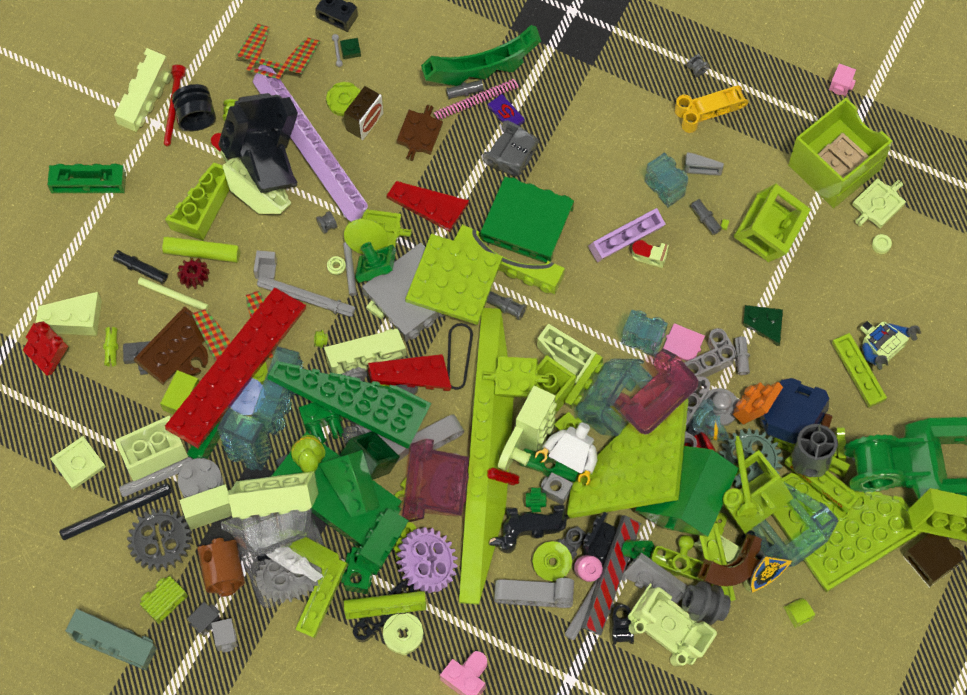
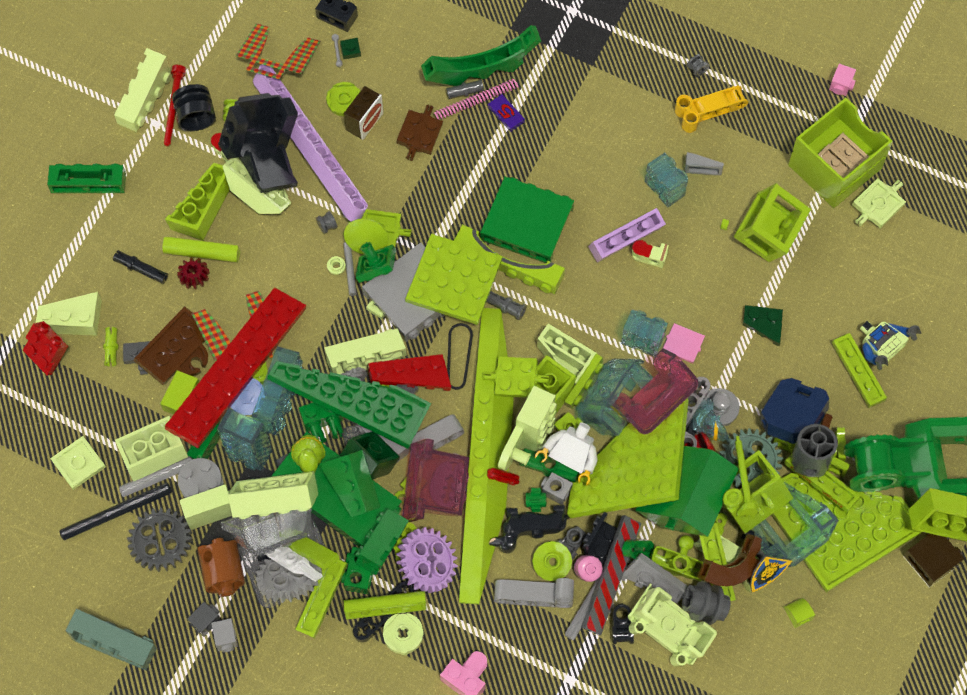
yellowish green bar [138,277,209,310] -> none
lime brick [140,576,188,624] -> none
light grey panel [254,251,277,280] -> none
light grey axle [257,276,355,317] -> none
lime plate [314,330,328,348] -> none
red wing [387,181,469,232] -> none
dark grey piece [483,120,539,176] -> none
light grey beam [666,328,736,390] -> none
dark grey pin [691,199,722,235] -> none
orange plate [733,382,783,425] -> none
light grey axle [735,336,750,375] -> none
yellowish green tile [872,234,892,254] -> none

